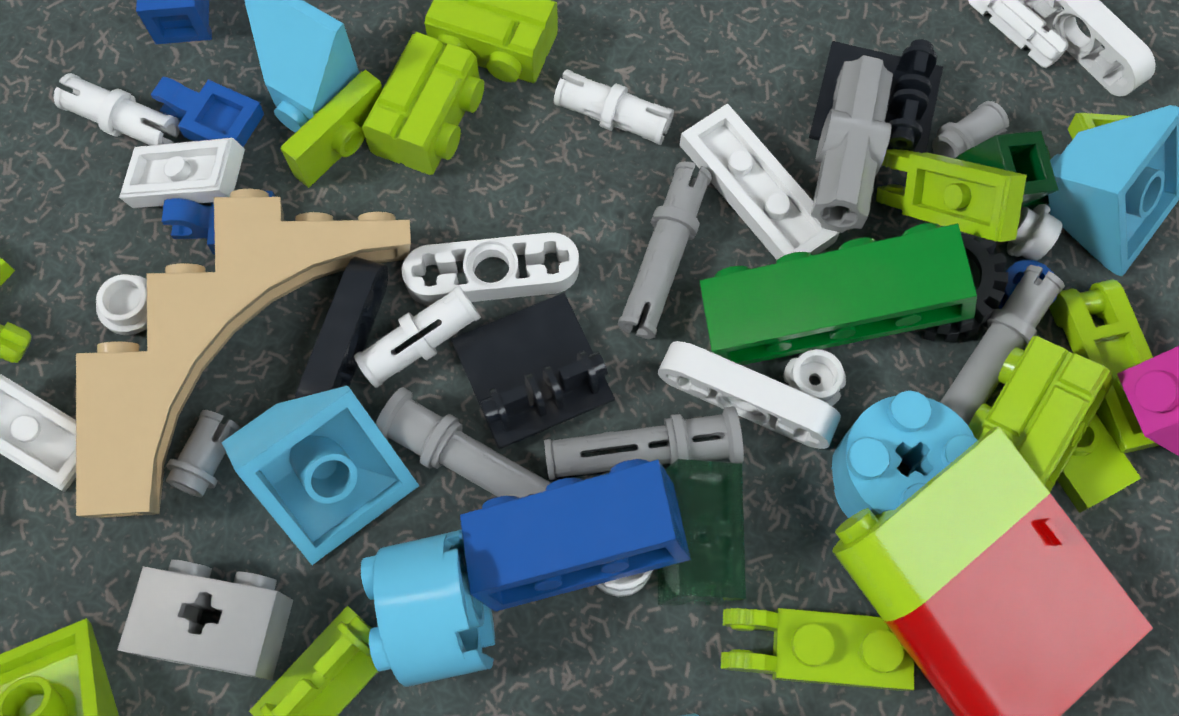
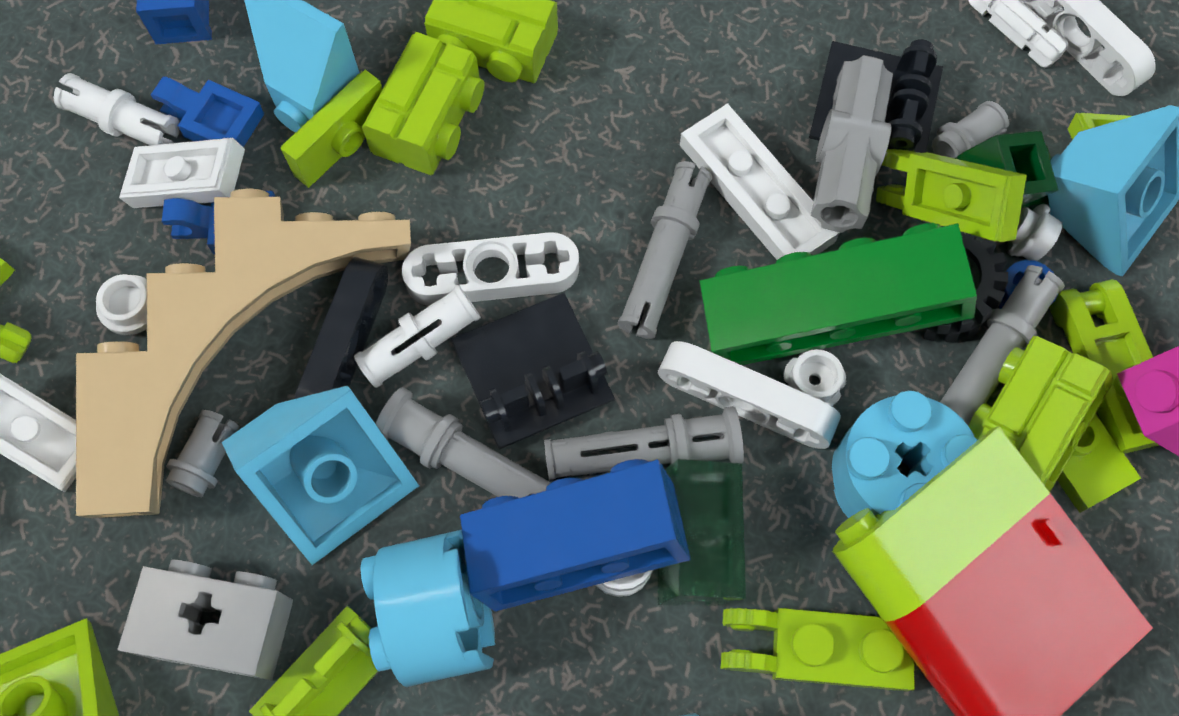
white pin [554,70,674,145] -> none

